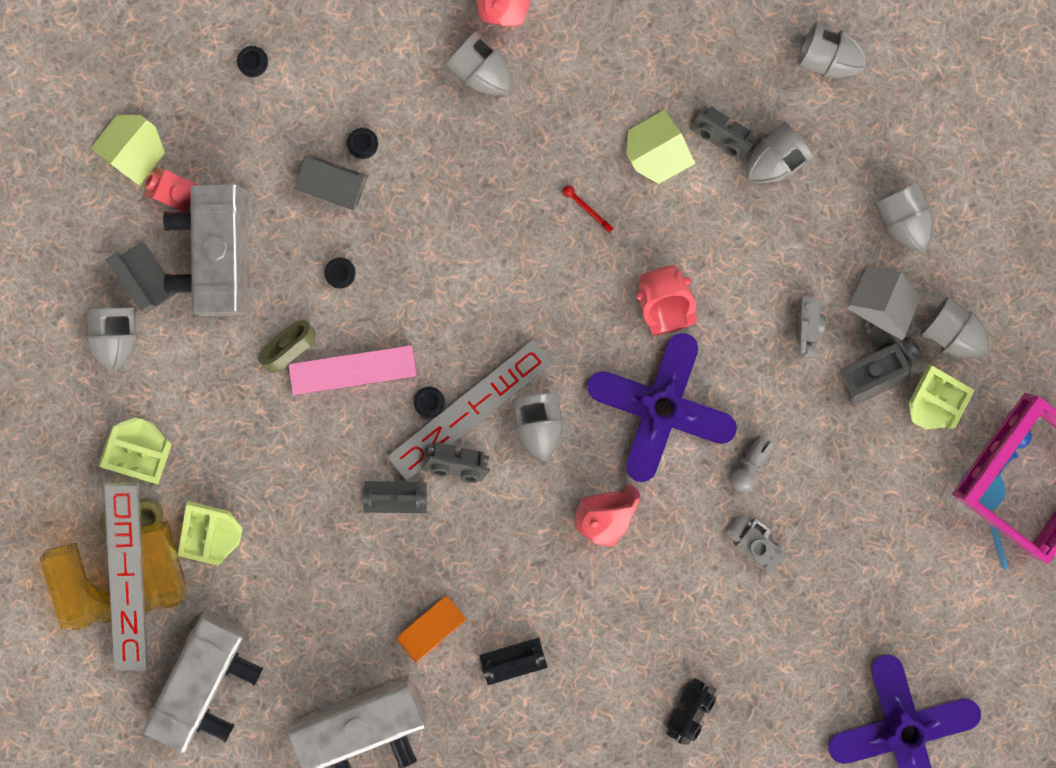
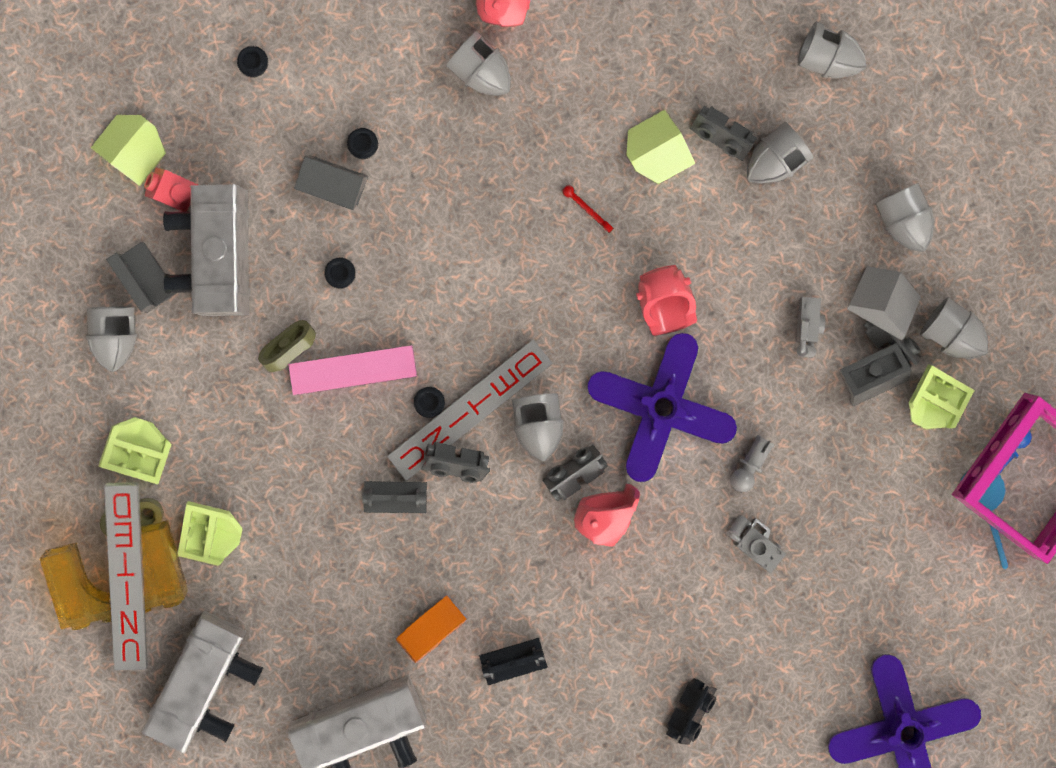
none -> dark grey hinge [542,445,608,501]

